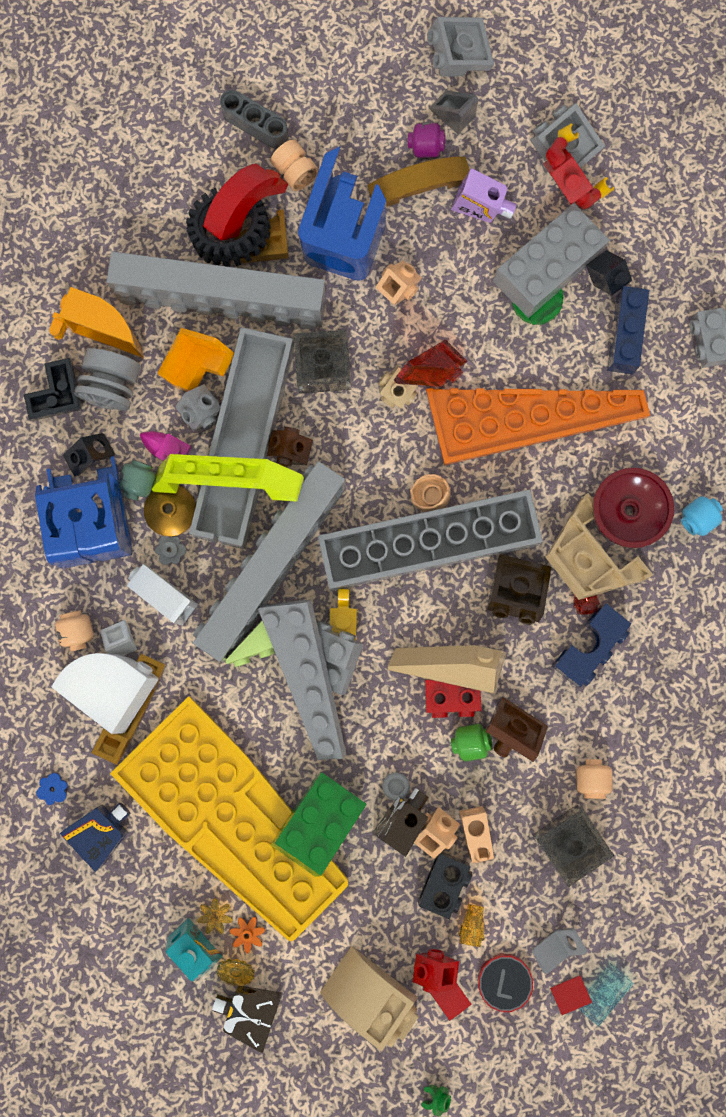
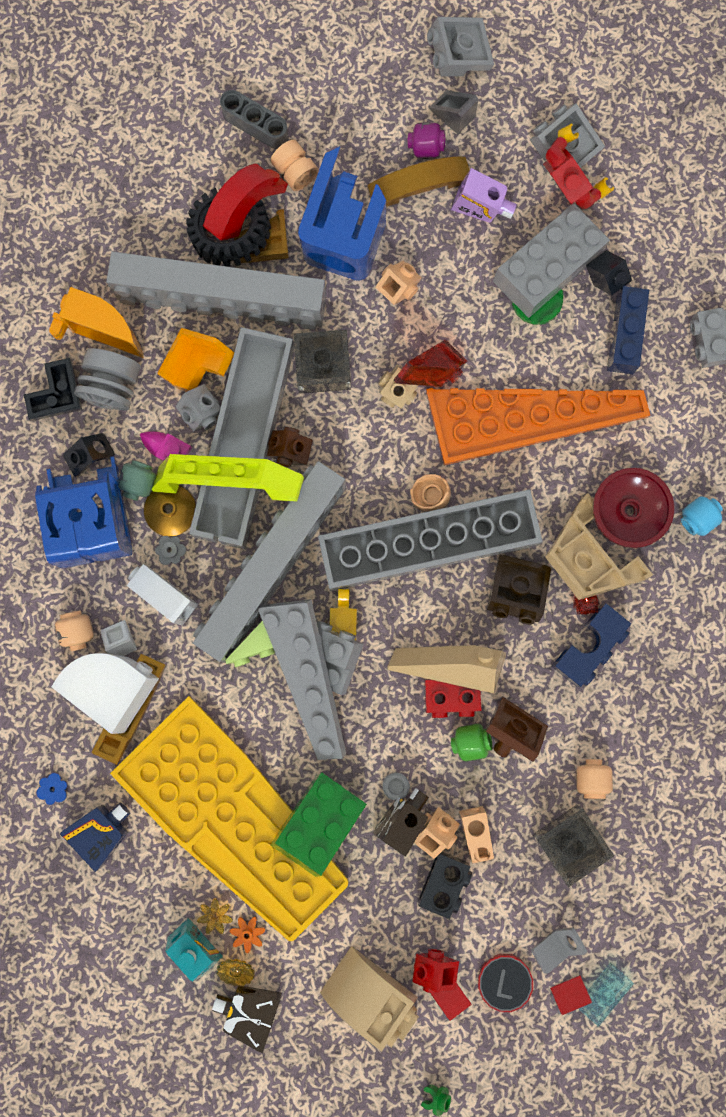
clear yellow cone [458,904,485,947] -> none

